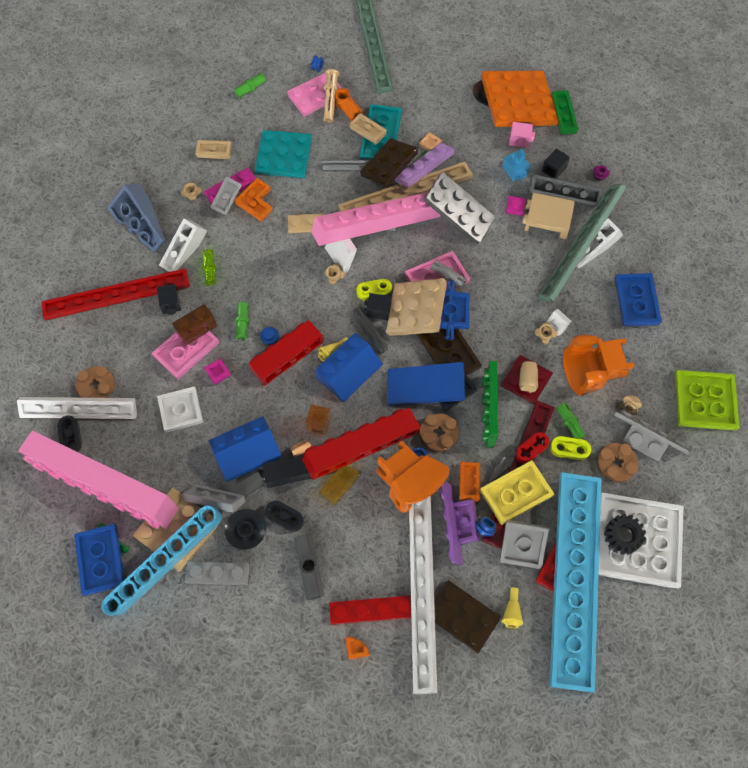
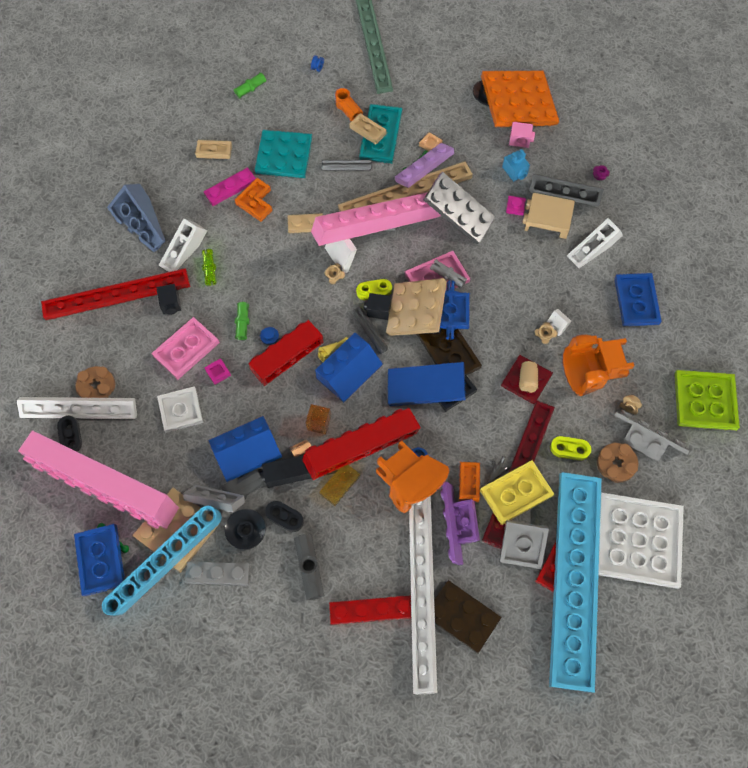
reddish brown brick [172,304,218,346] -> none
tan plate [181,183,202,201] -> none
light grey plate [210,176,242,216] -> none
bright pink plate [287,73,342,116] -> none
tan pin [323,69,340,123] -> none
orange tile [345,637,370,660] -> none
dark brown plate [360,138,418,187] -> none
medium nougat plate [420,414,459,452] -> none
blue plate [476,517,496,536] -> none
green plate [482,361,498,448] -> none
light yellow cone [502,587,523,629] -> none
red beam [515,432,550,464] -> none
sand green tile [538,184,626,302] -> none
black brick [542,149,570,178] -> none
green plate [551,90,578,135] -> none
bright green axle [556,403,585,439] -> none
black tyre [604,514,646,555] -> none

